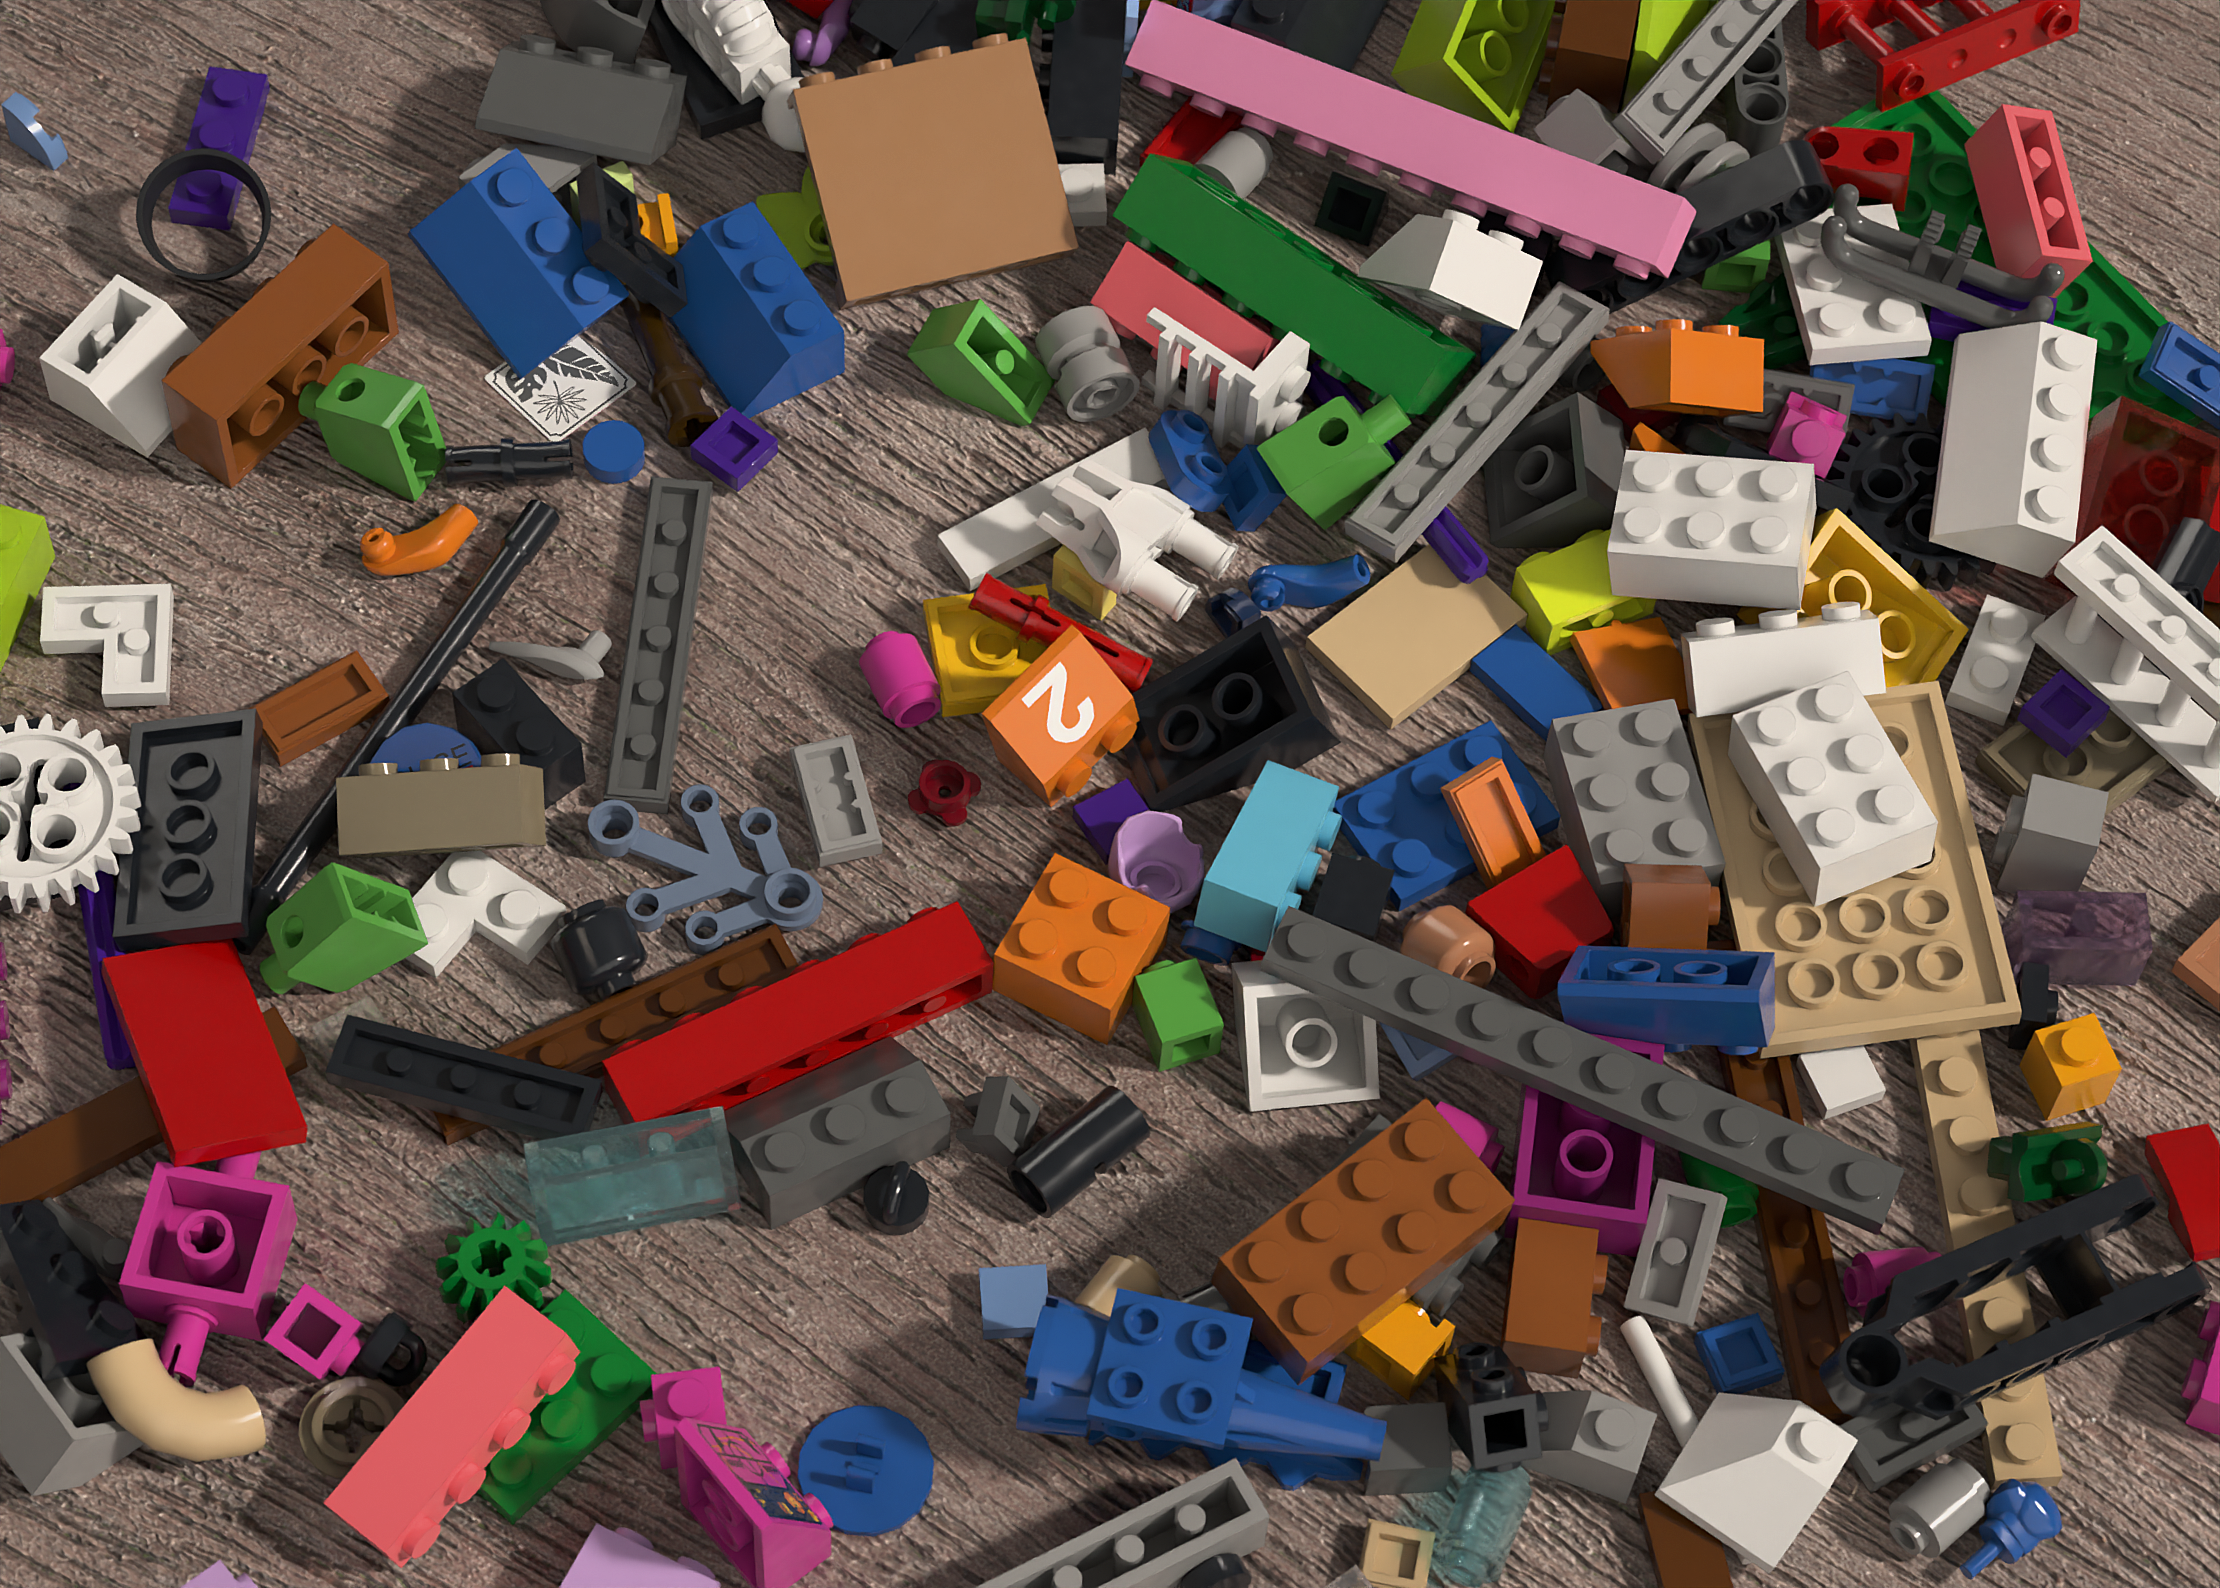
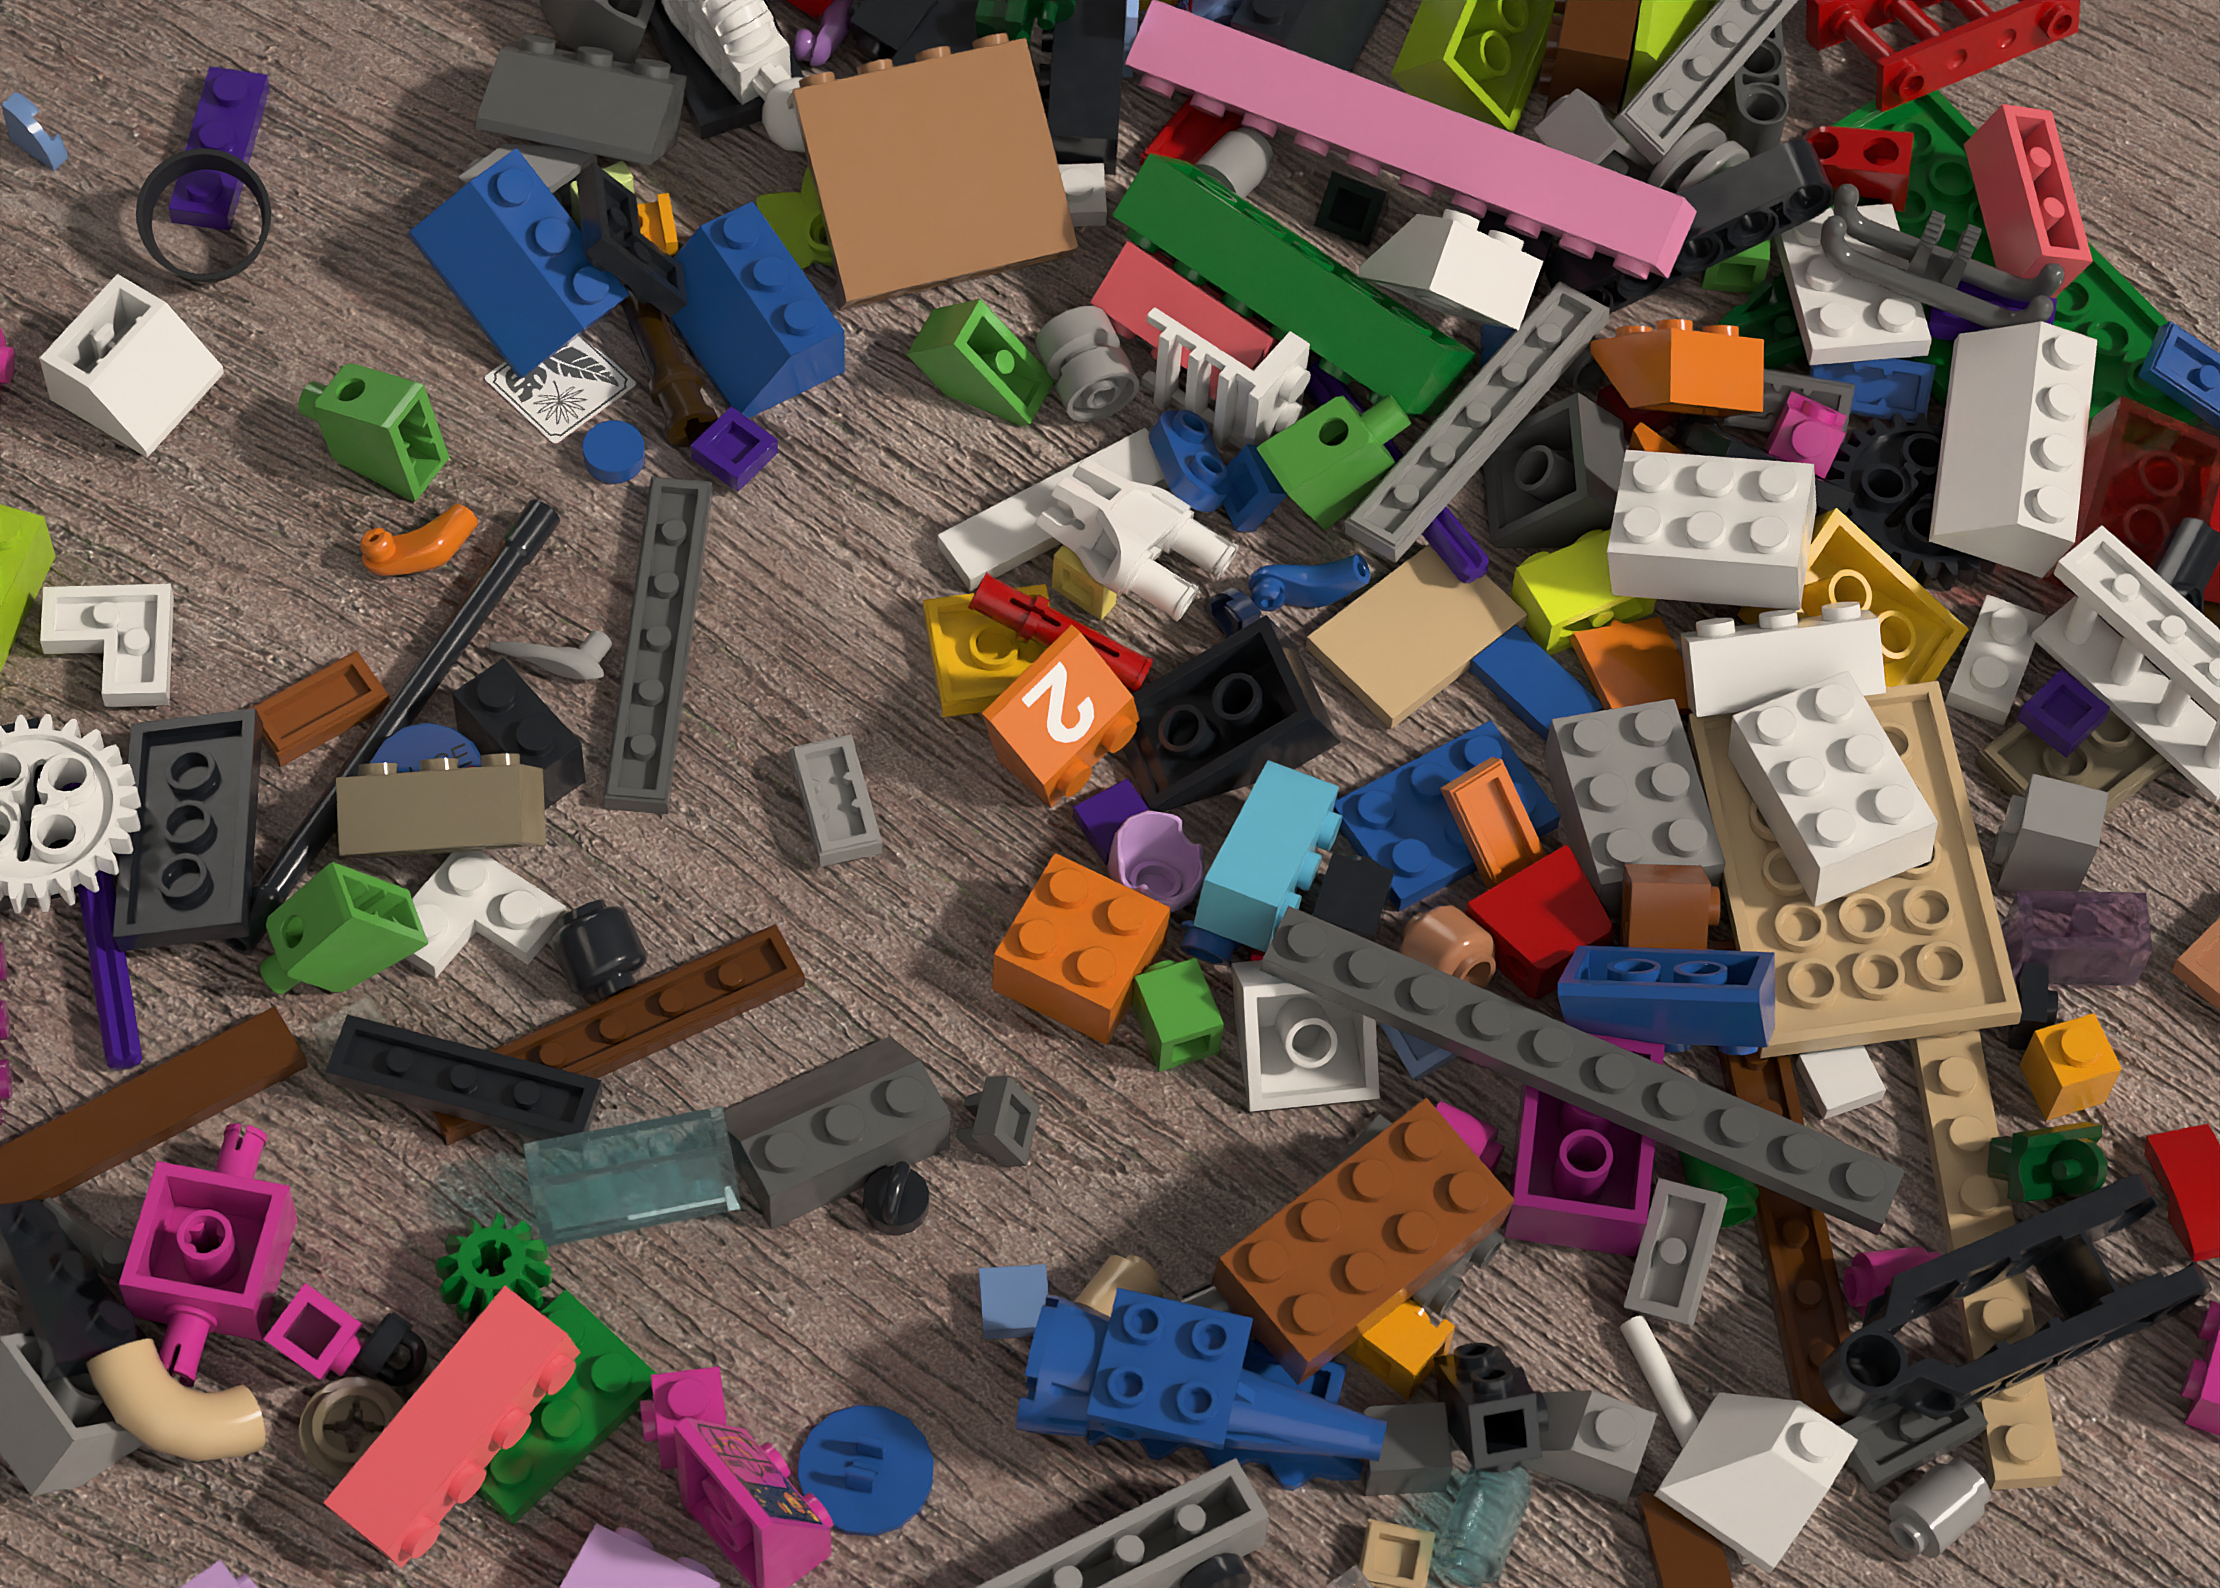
red tile [101,938,308,1167] -> none
dark orange brick [161,223,399,489] -> none
black pin [445,437,574,487] -> none
sand blue plant [588,784,823,955] -> none
red brick [602,901,994,1154] -> none
dark pink brick [859,631,941,728] -> none
dark red plate [908,759,981,827] -> none
black pin [1007,1085,1150,1218] -> none
dark orange brick [1500,1218,1608,1379] -> none
blue tile [1693,1313,1785,1394] -> none
blue piece [1959,1479,2062,1580] -> none

